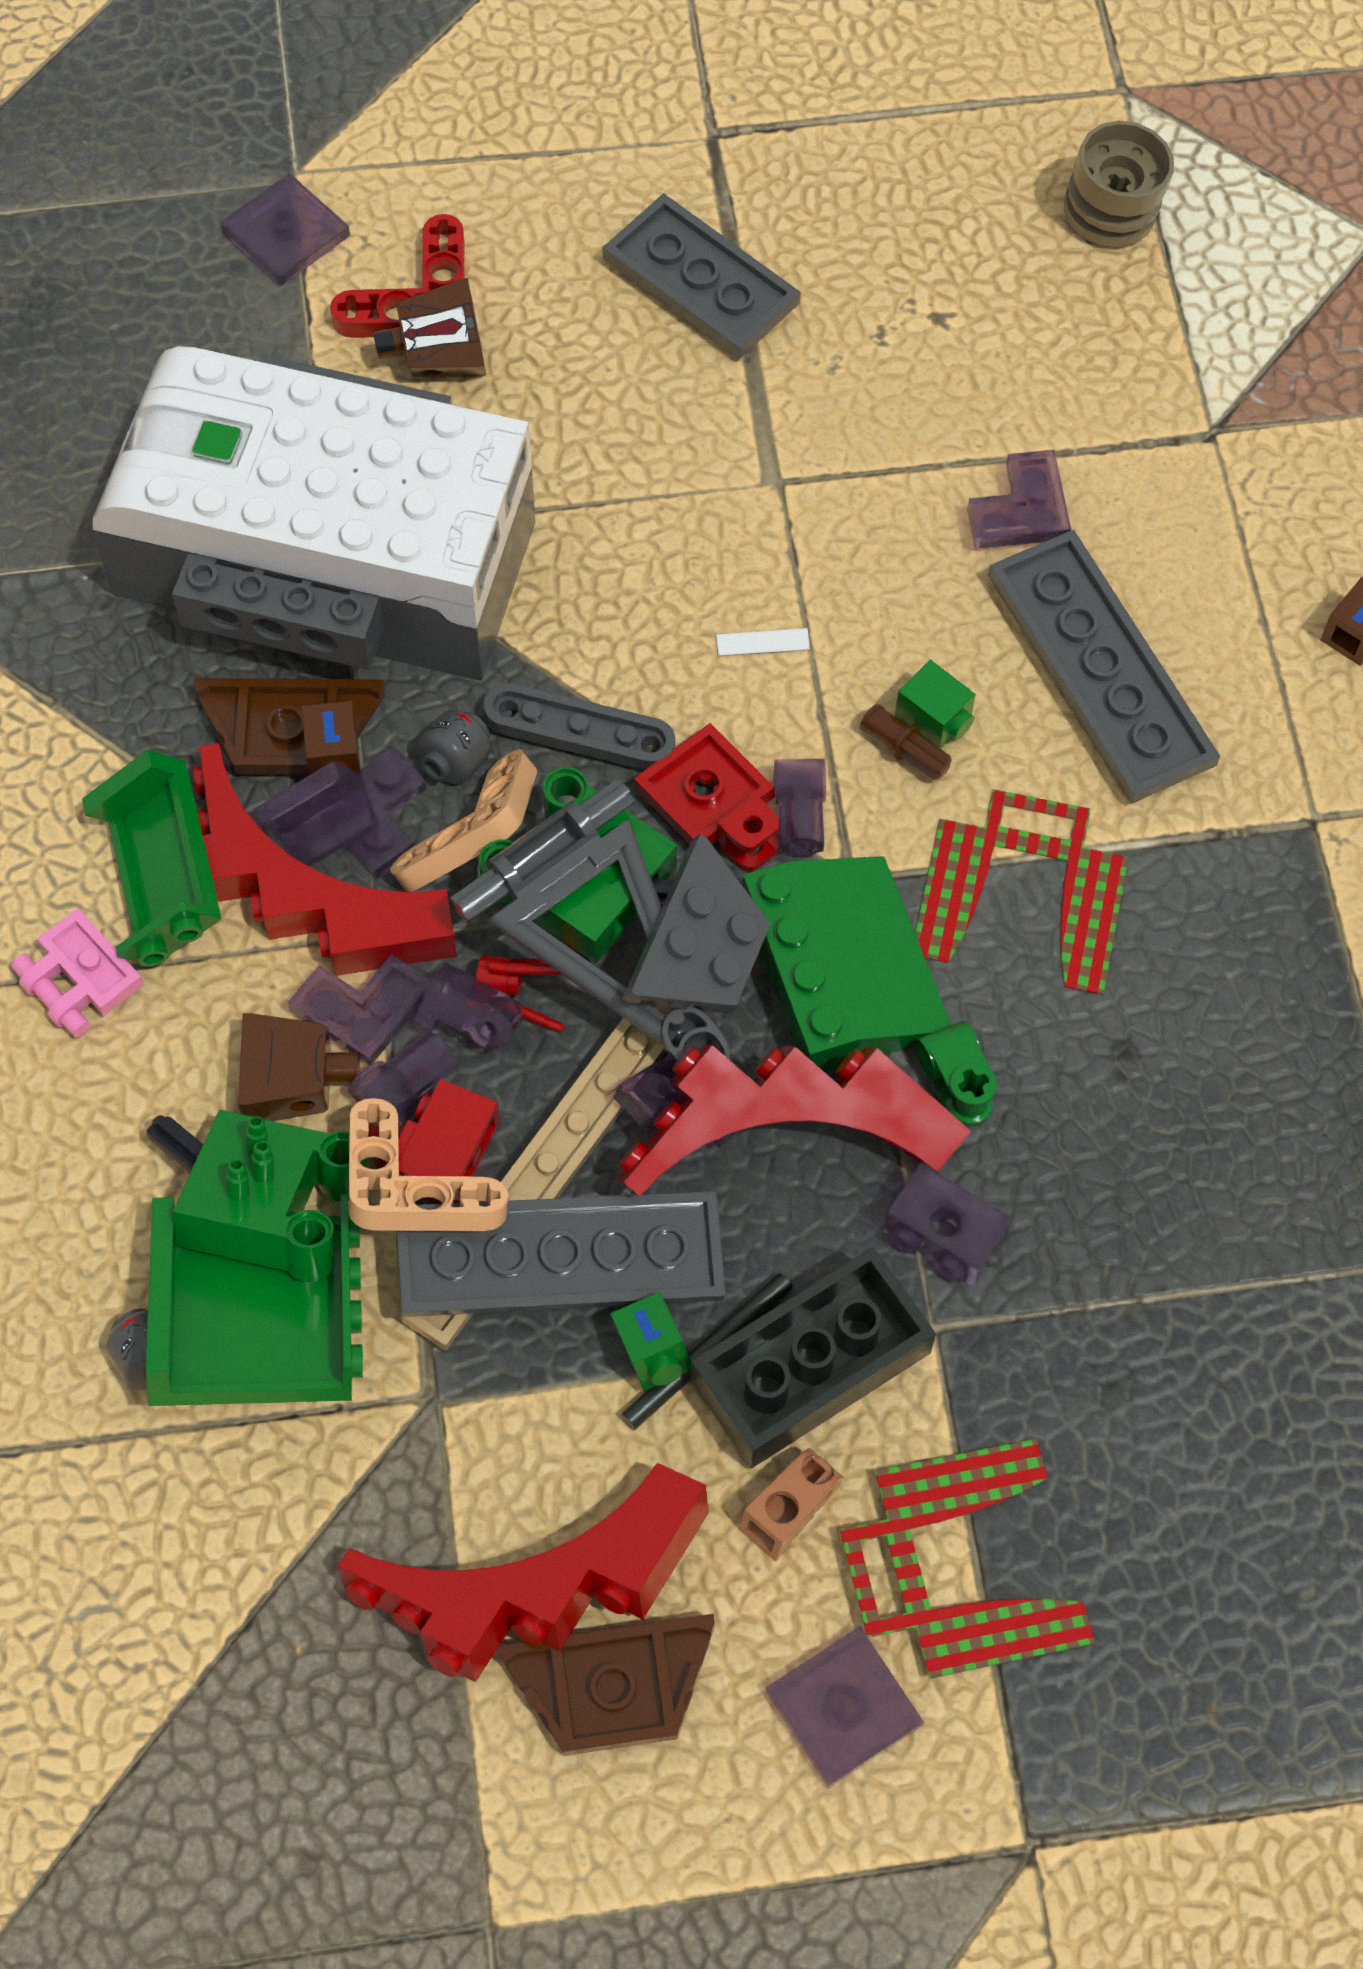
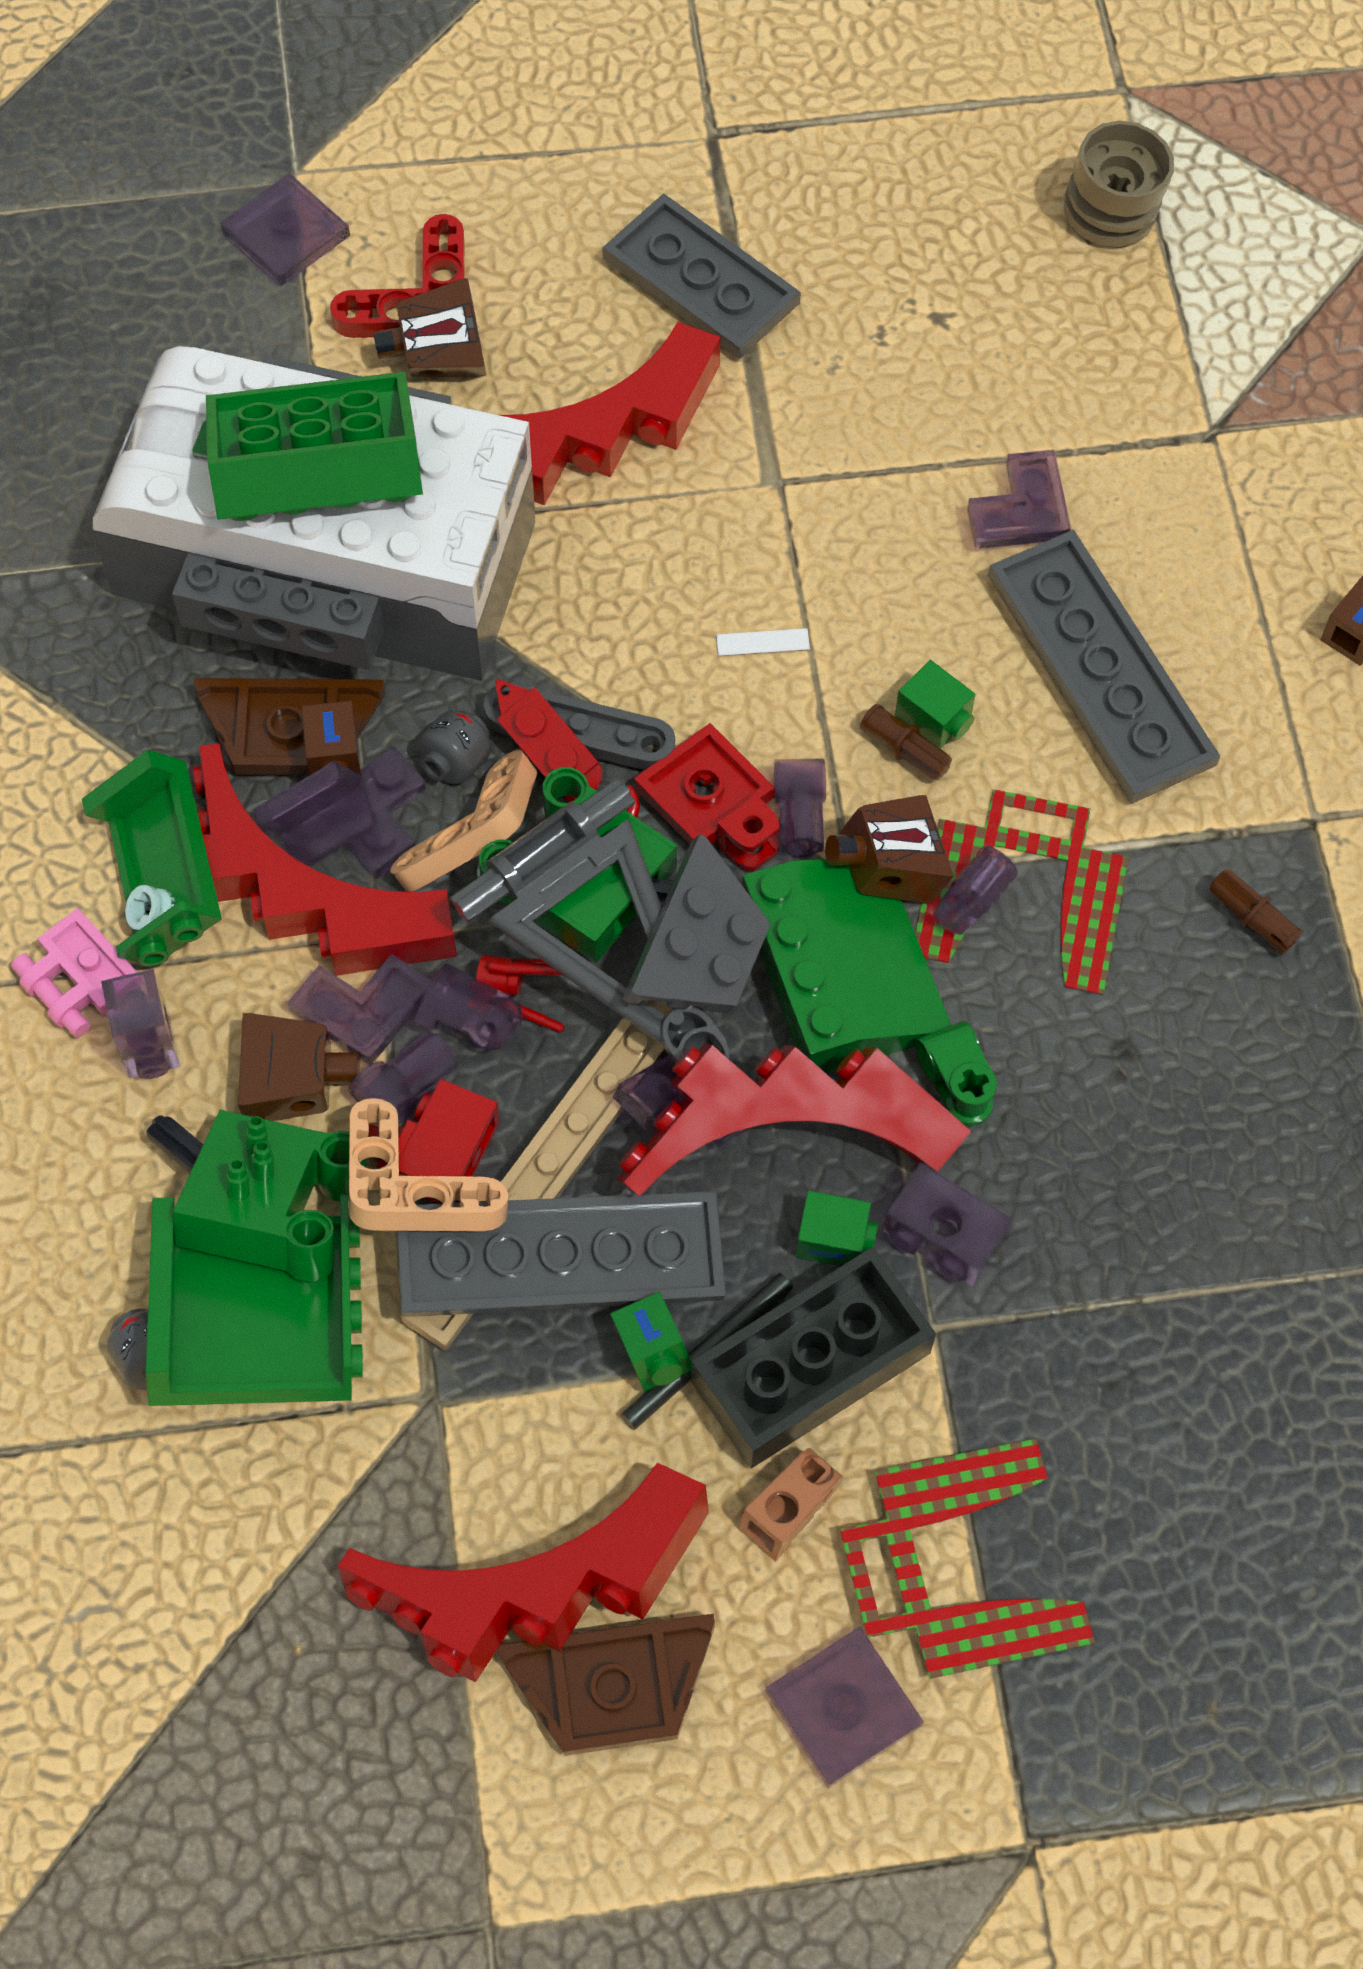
none -> clear purple brick [101,969,181,1079]
none -> light aqua bush [125,885,175,930]
none -> green slope [206,371,423,521]
none -> red plate [495,679,640,818]
none -> red arch [500,322,721,506]
none -> green brick [796,1190,878,1267]
none -> reddish brown torso [825,795,954,903]
none -> clear purple hinge [933,846,1018,935]
none -> reddish brown axle [1209,869,1304,956]

